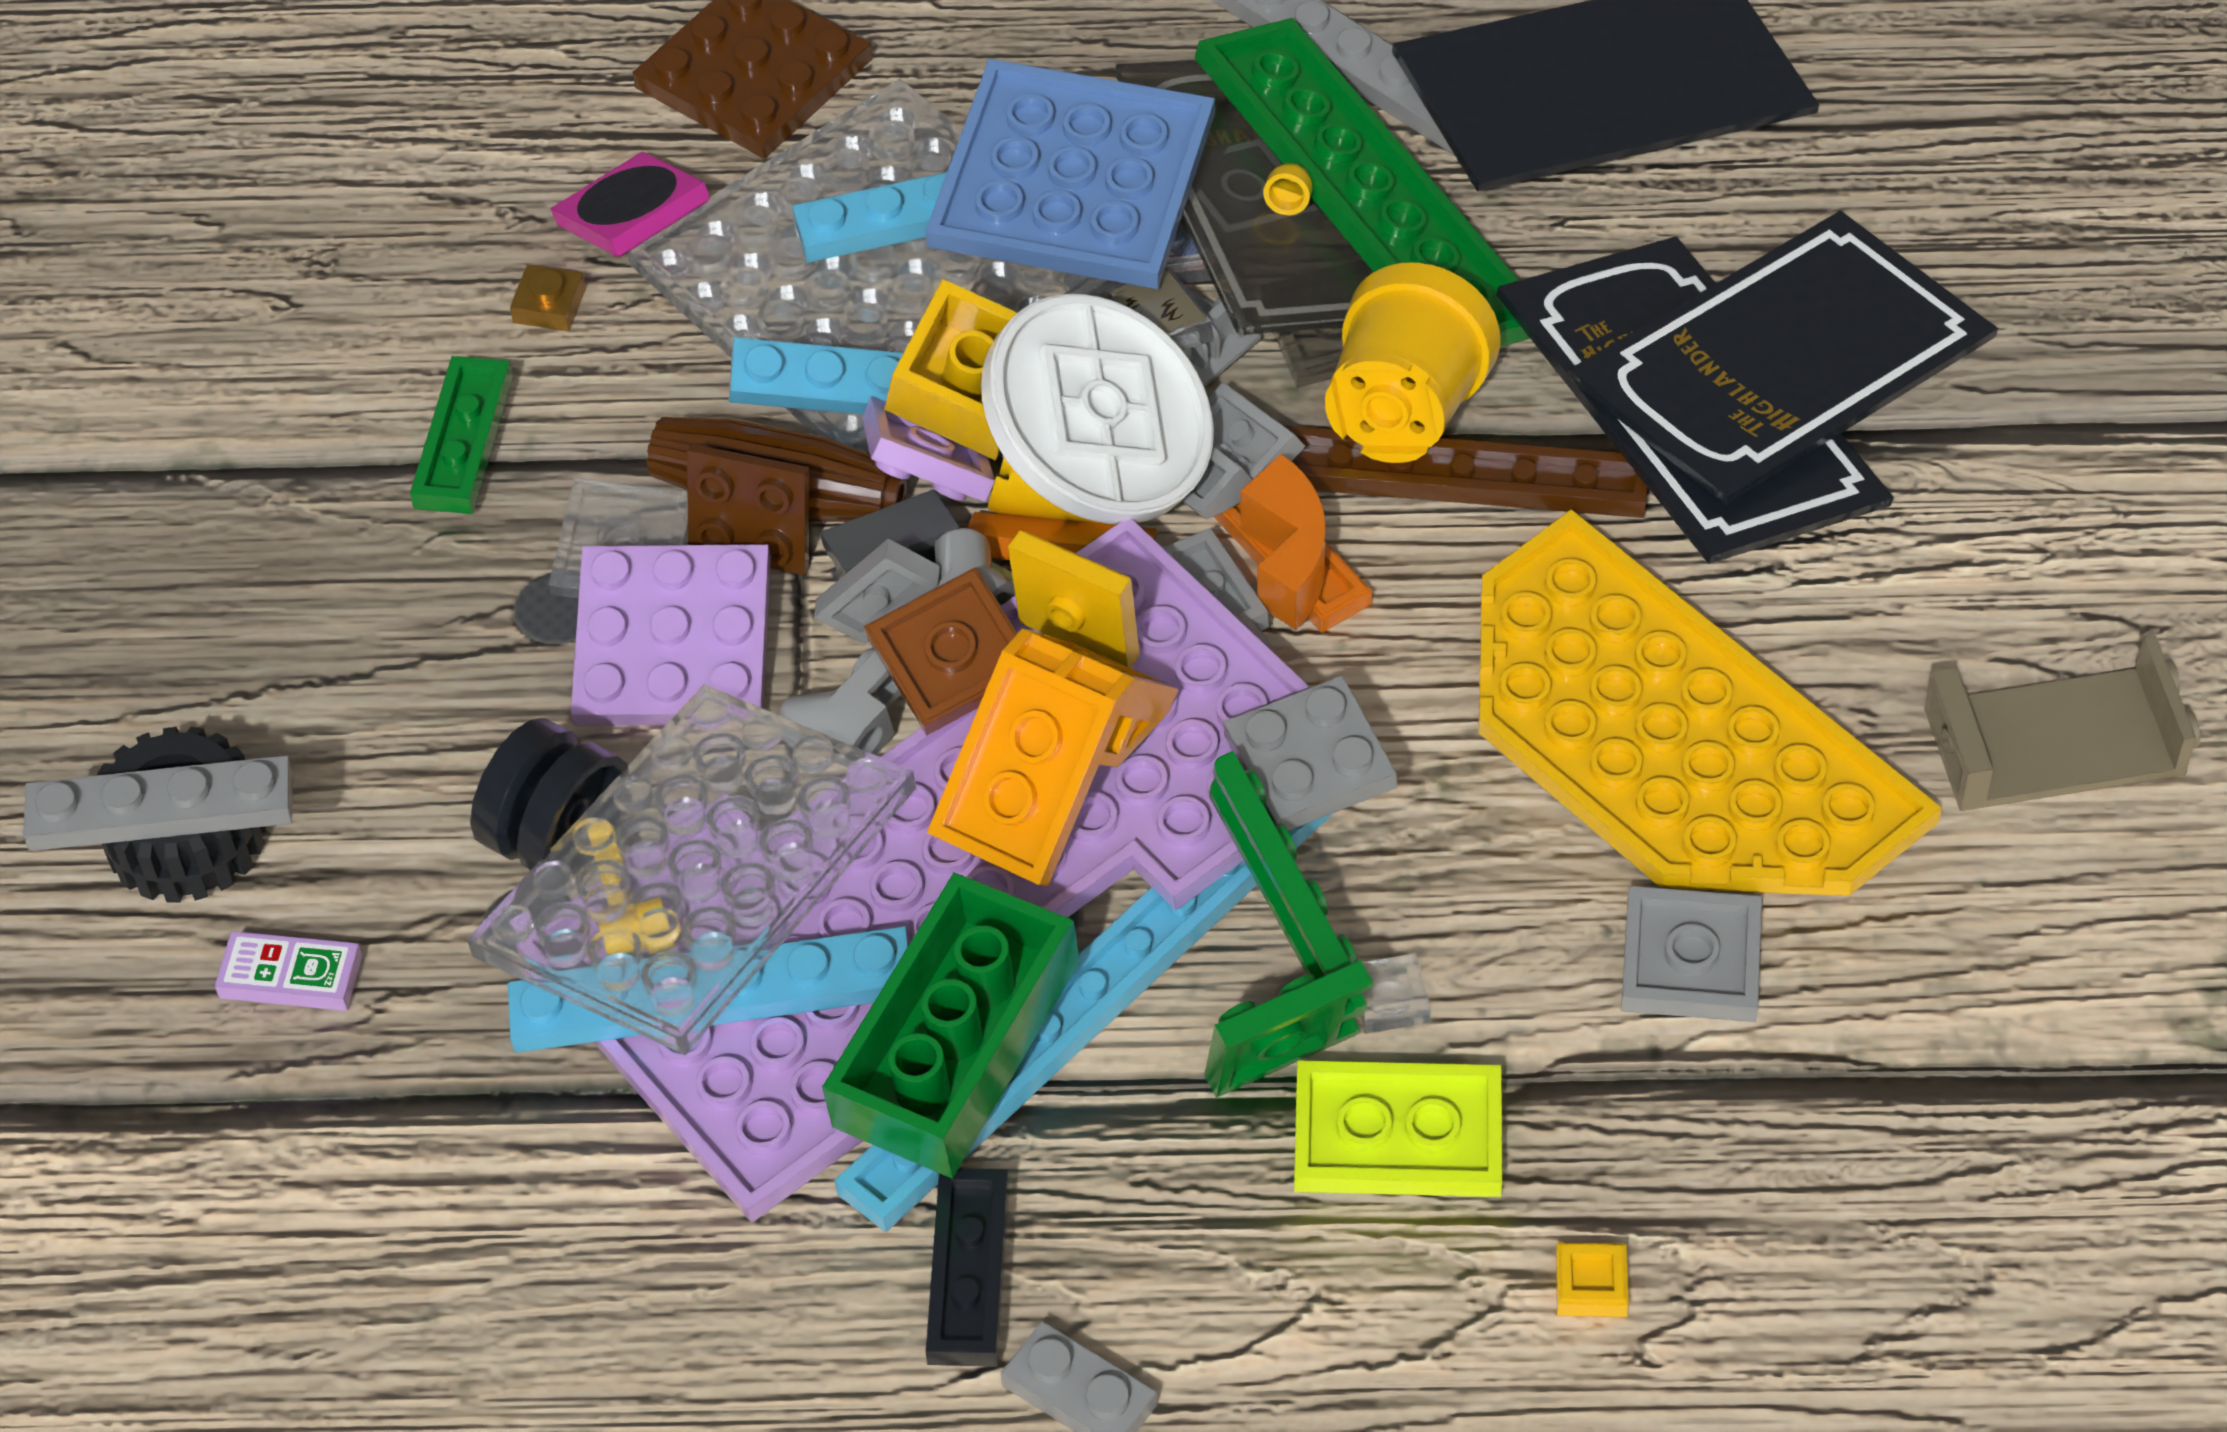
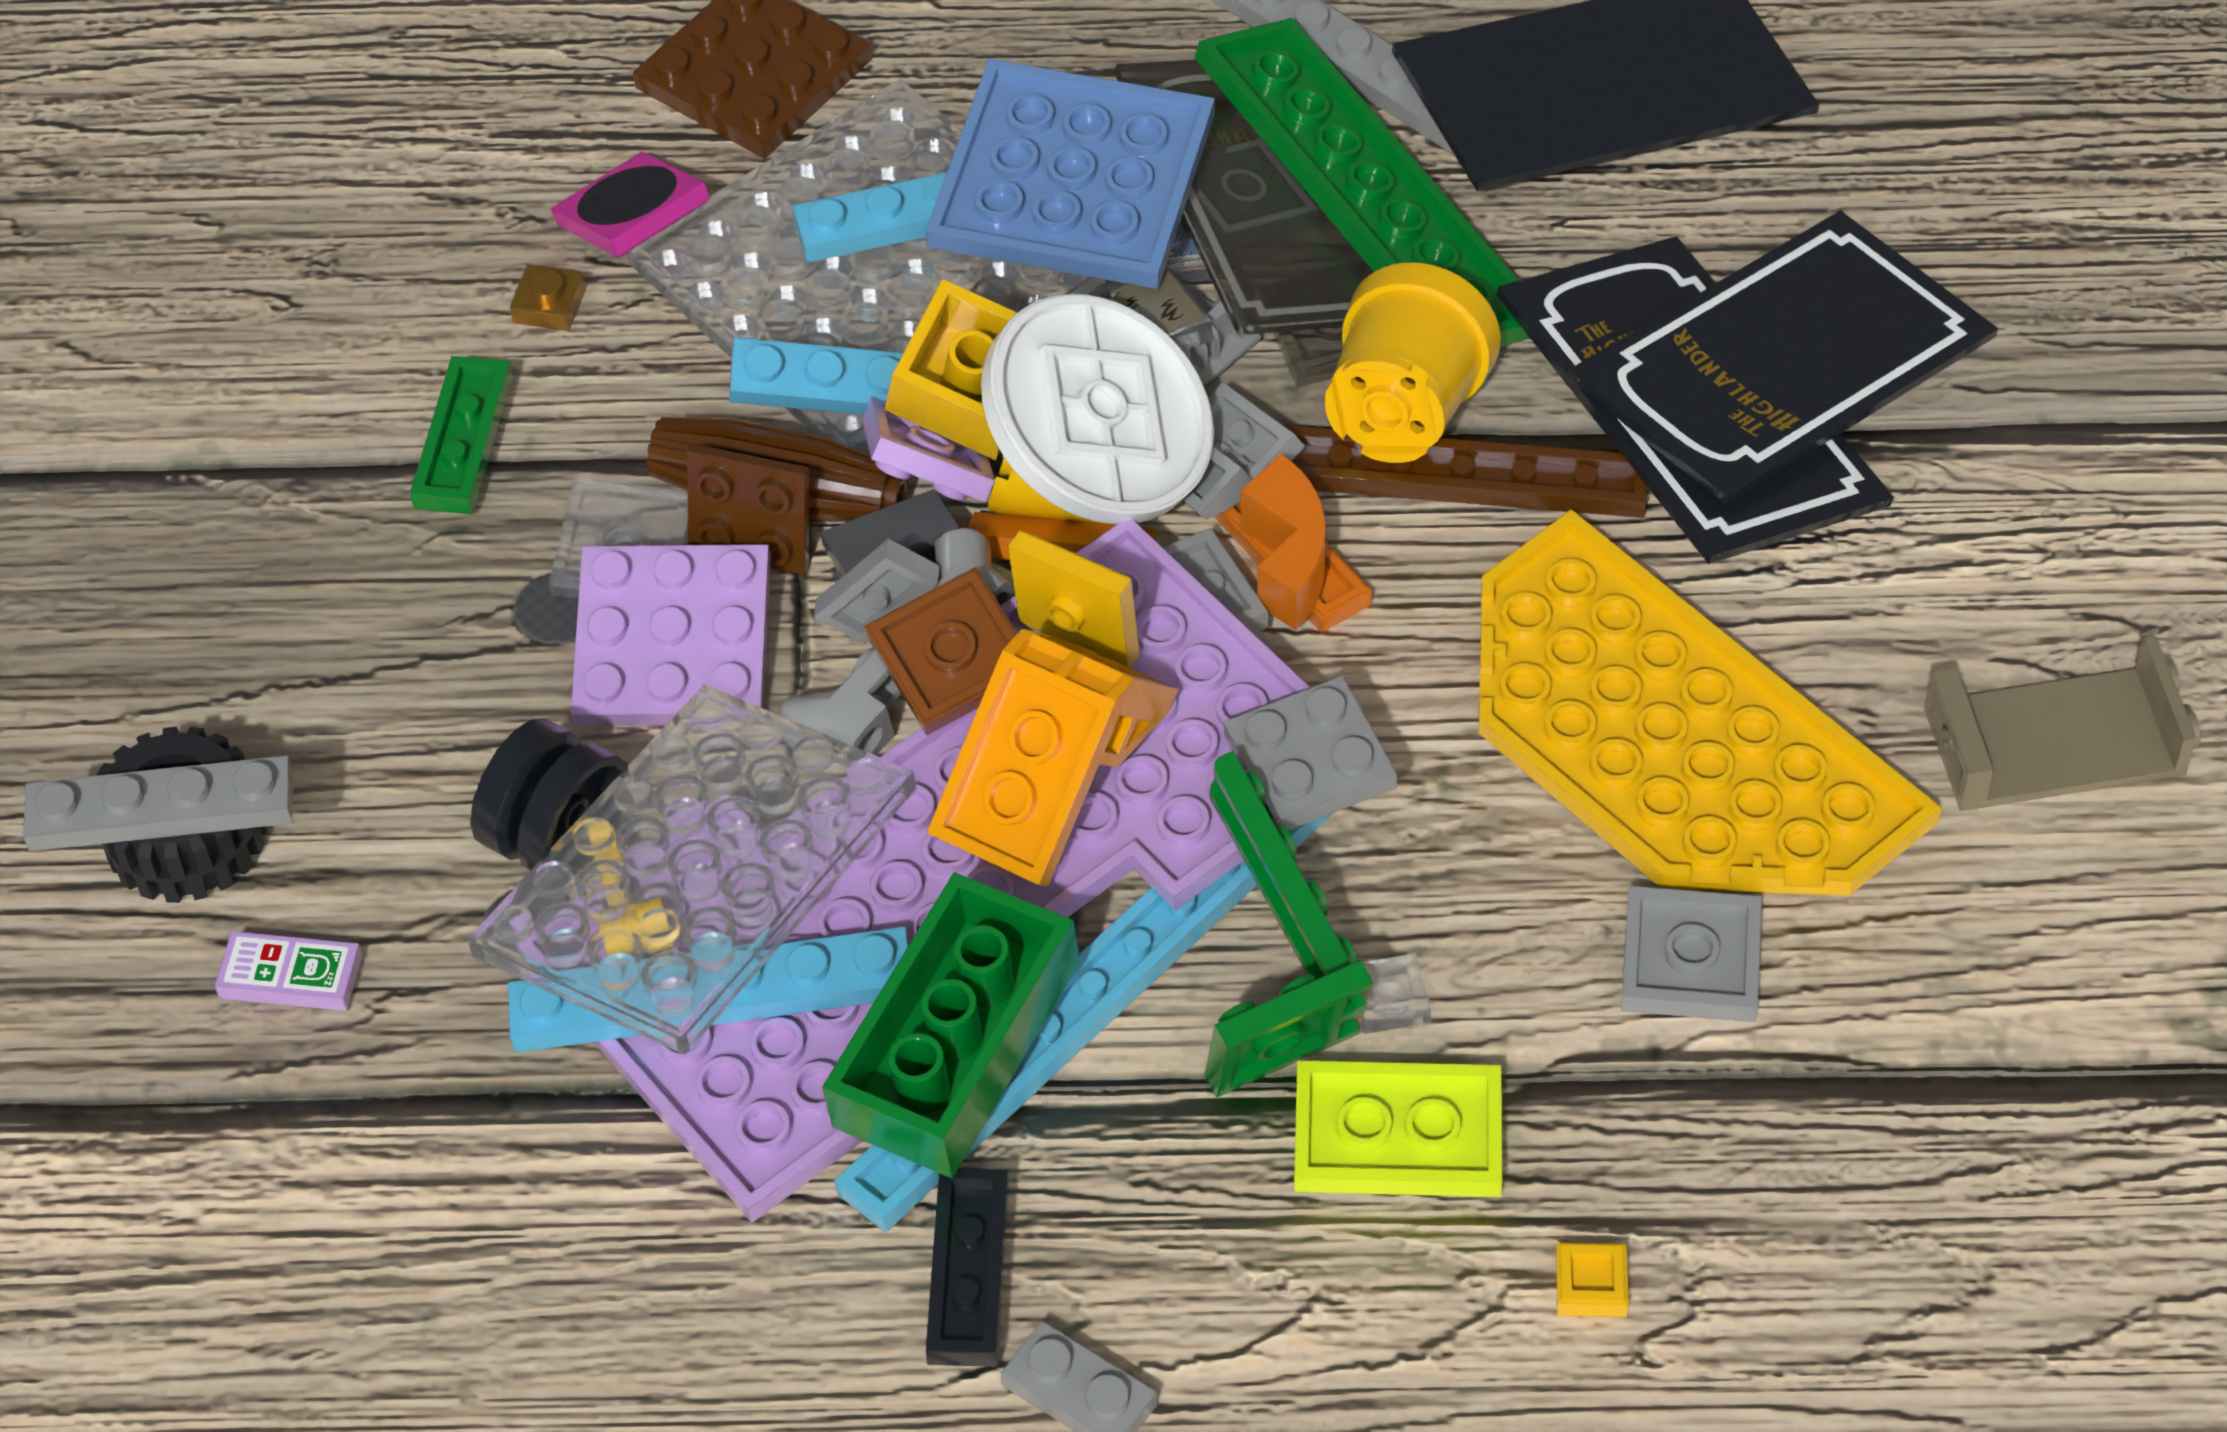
yellow hinge [1263,163,1313,216] -> none

